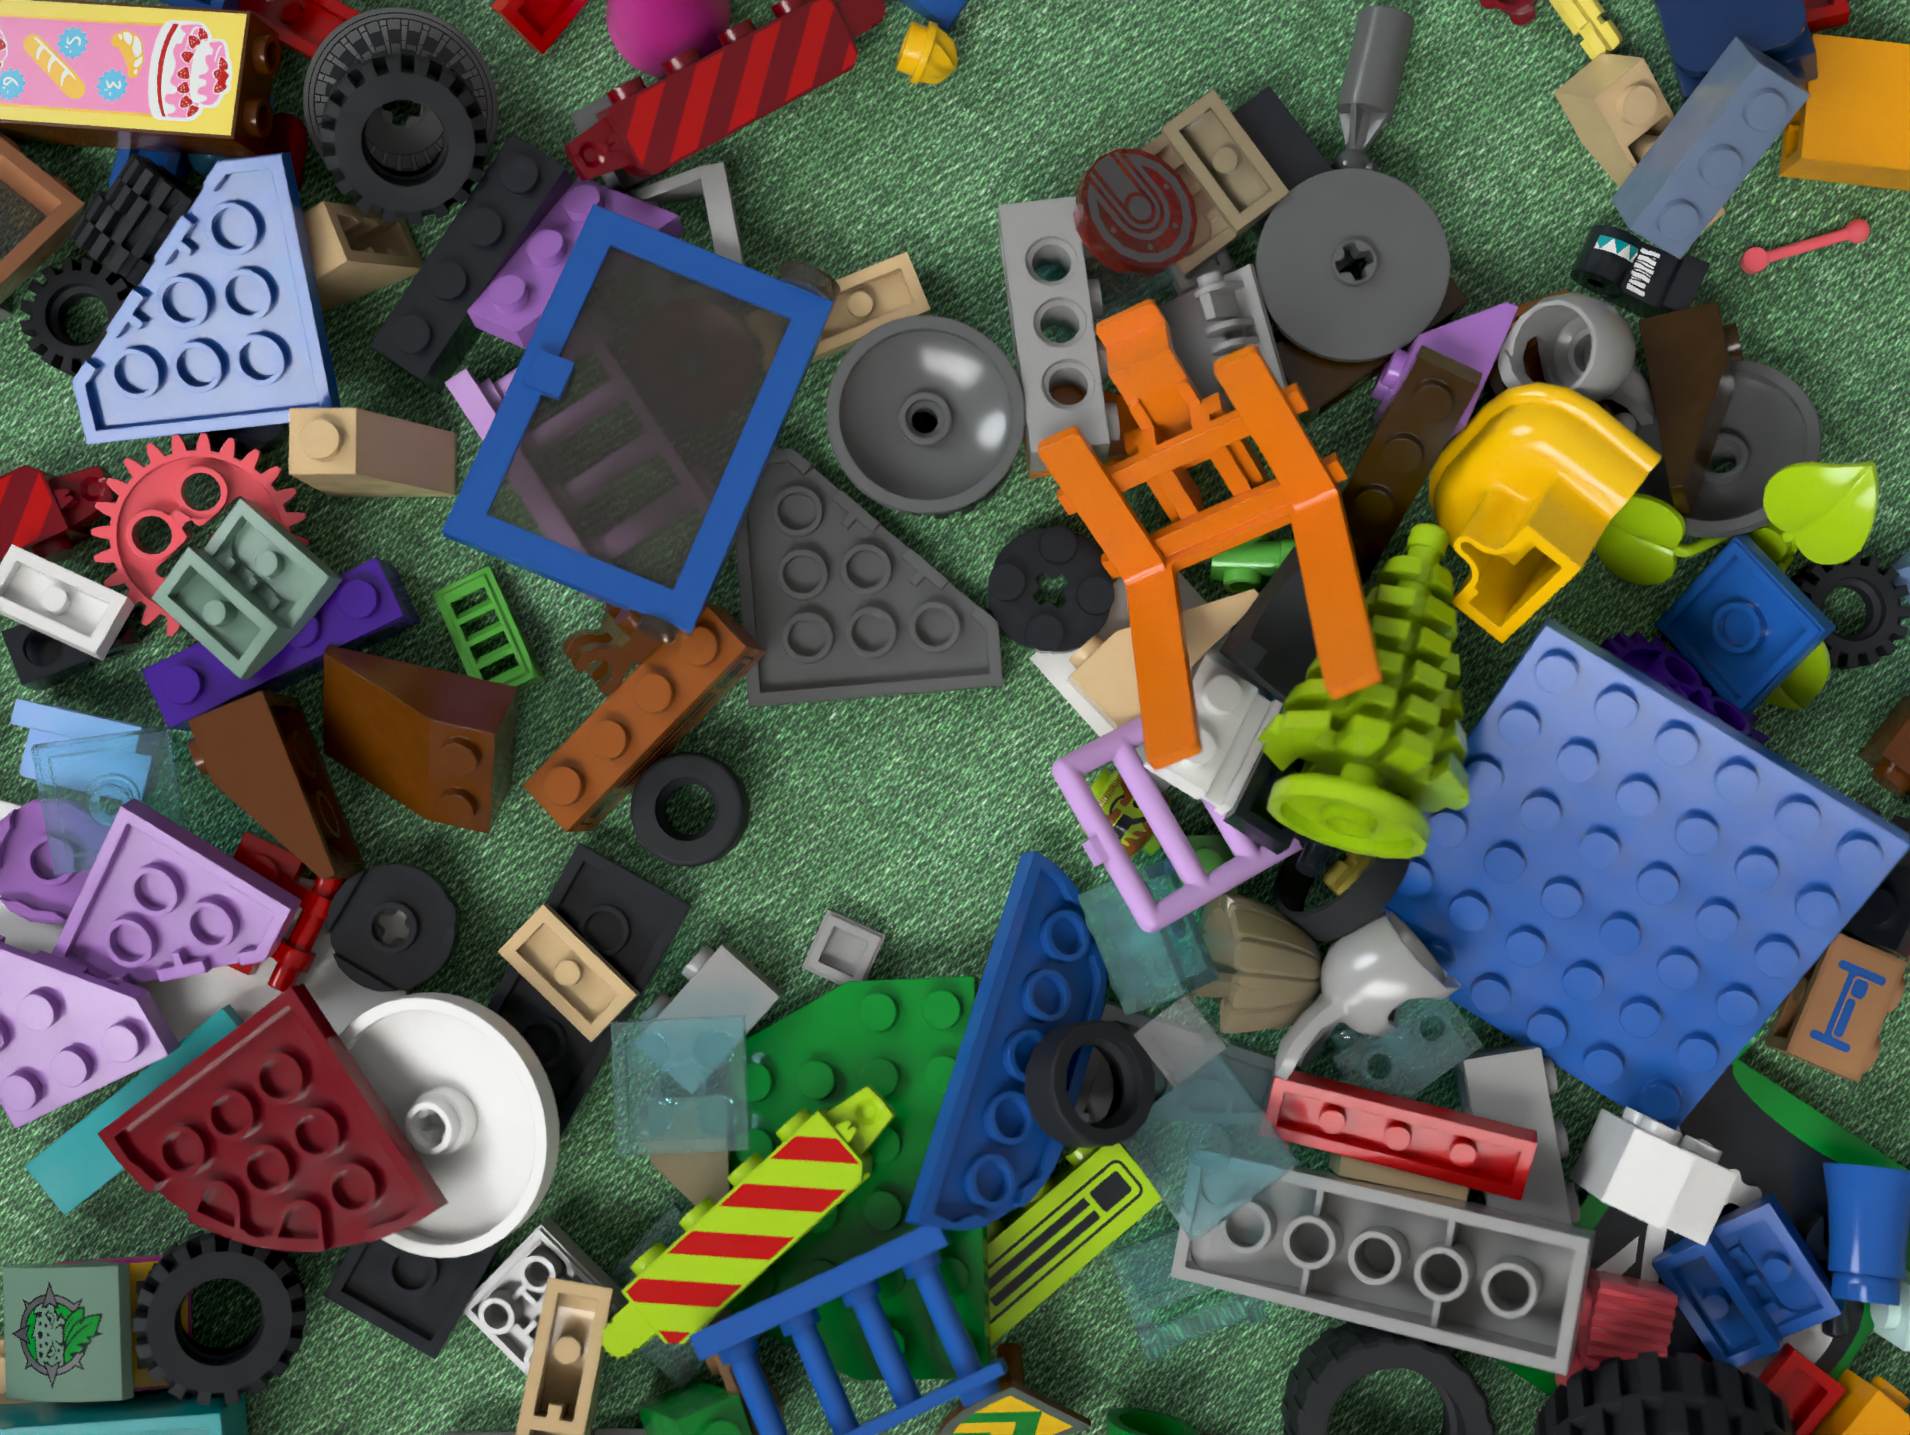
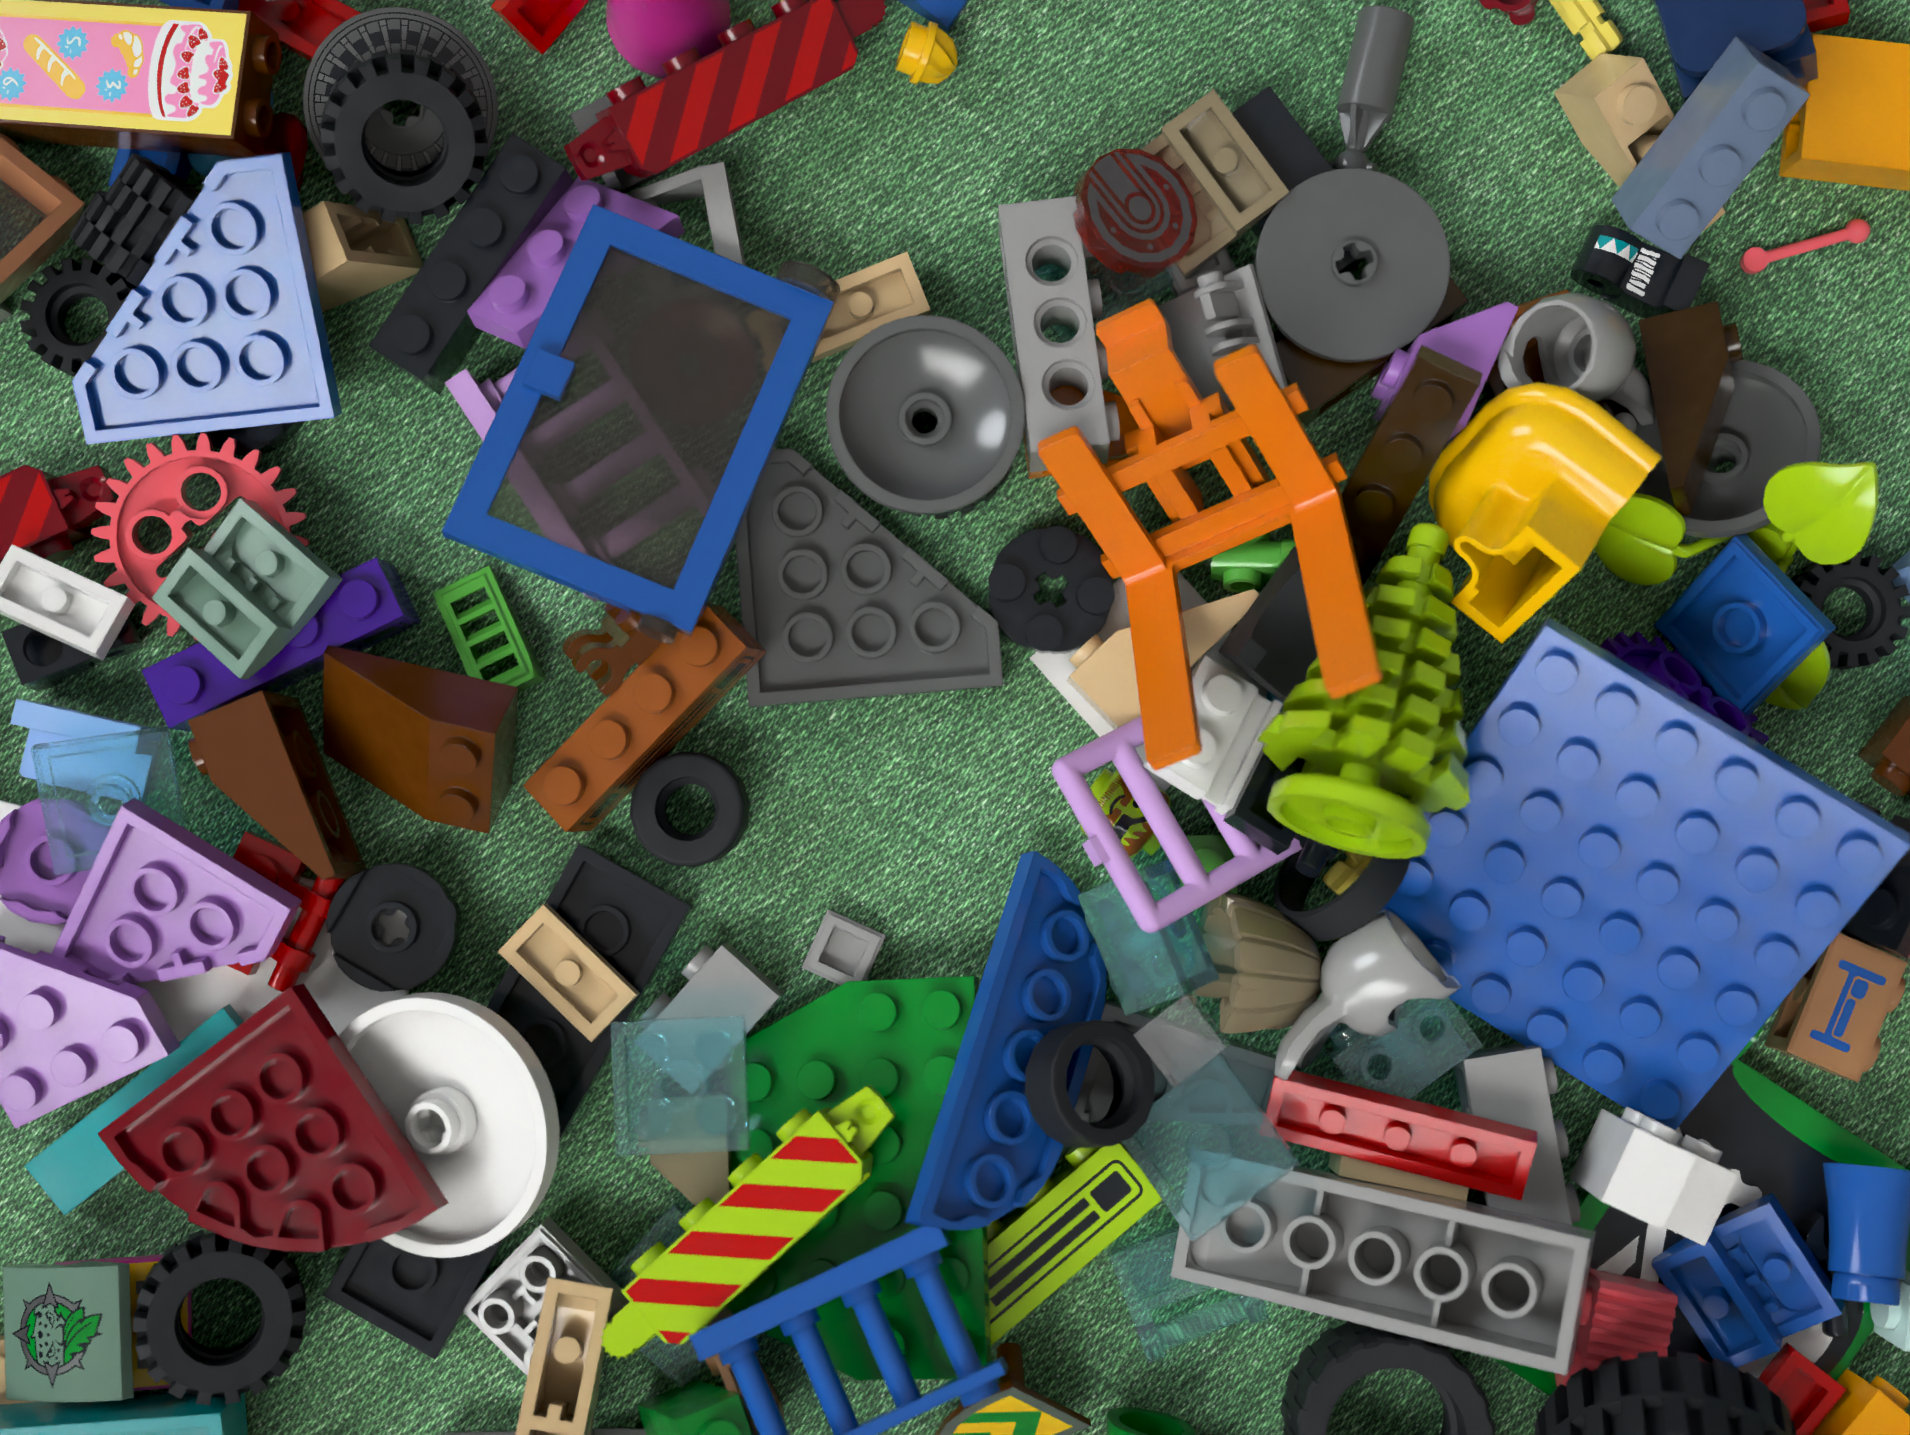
tan slope [289,408,457,497] -> none

